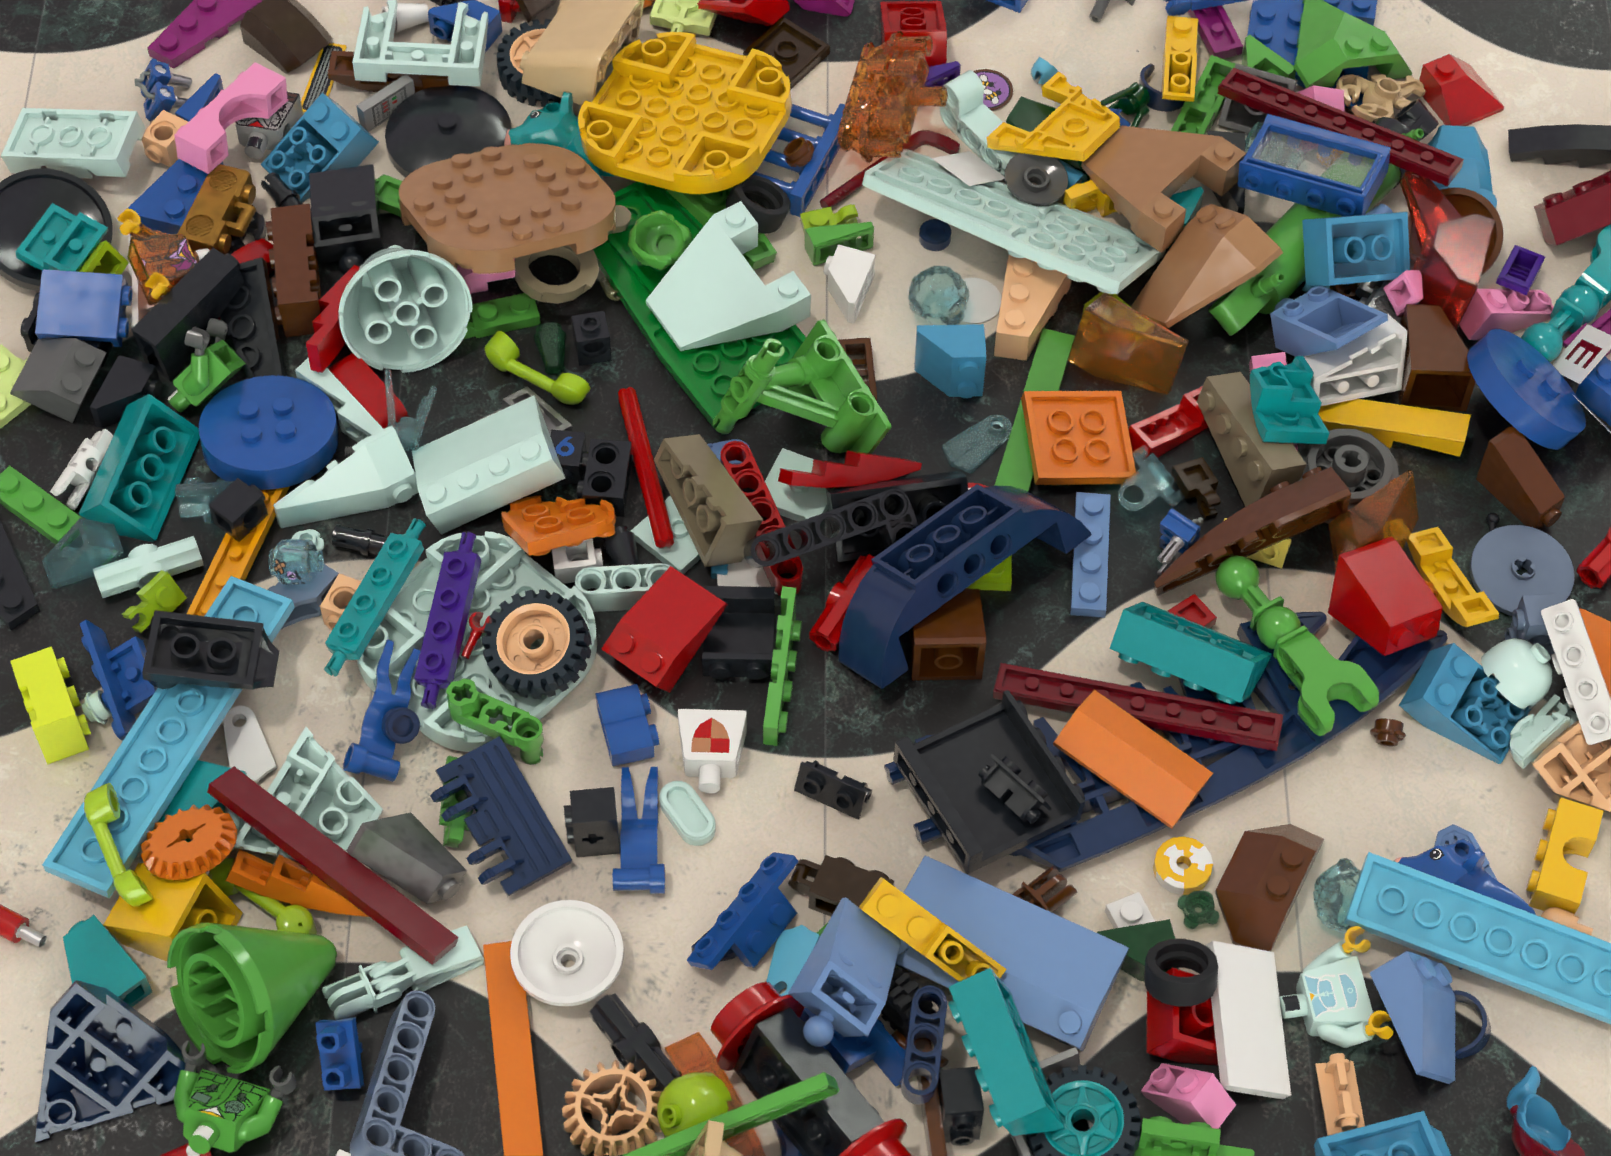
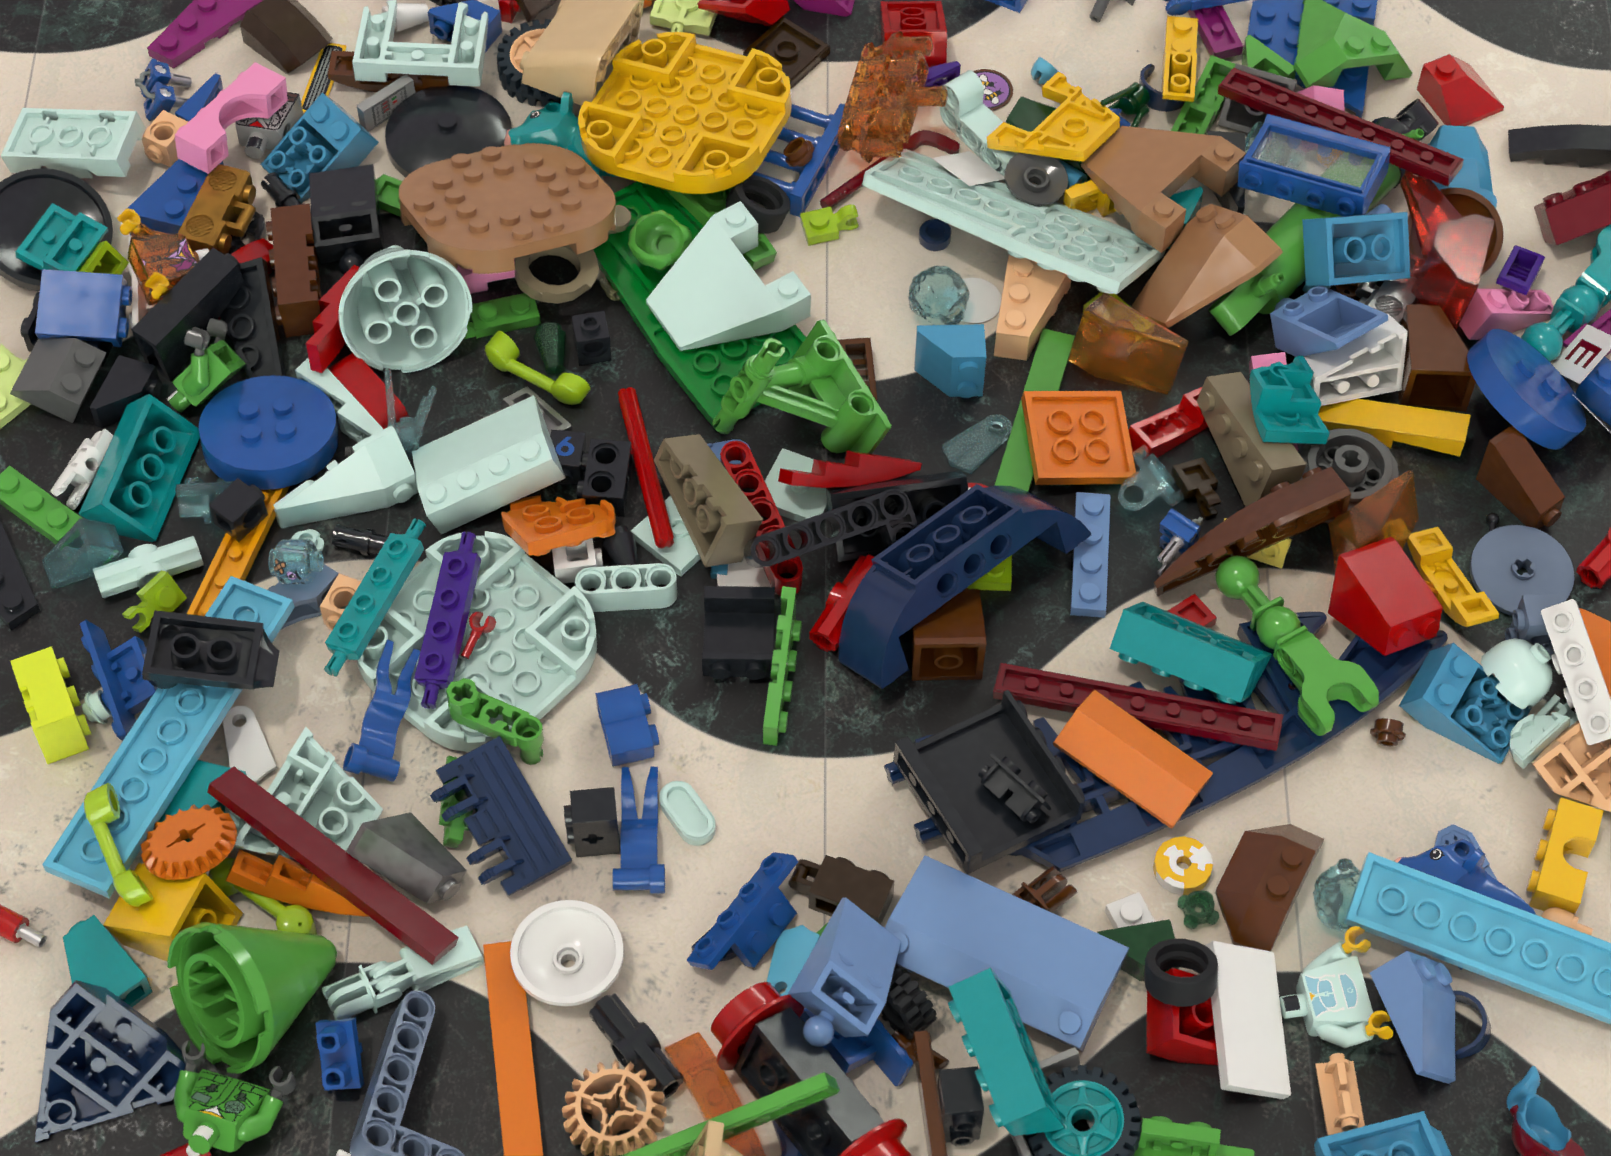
dark blue tile [382,707,420,744] -> none
wheel [482,589,592,699] -> none
red slope [602,566,727,693] -> none
lime cylinder [657,1072,732,1141] -> none
white torso [678,709,747,793] -> none
black hinge [794,760,872,820] -> none
bright green slope [804,222,874,266] -> none
white slope [824,244,876,324] -> none
yellow slope [859,877,1006,982] -> none
dark blue beam [901,985,947,1105] -> none
bright pink slope [1141,1063,1236,1129] -> none
tan animal [1336,74,1426,122] -> none
bright pink slope [1383,270,1423,316] -> none

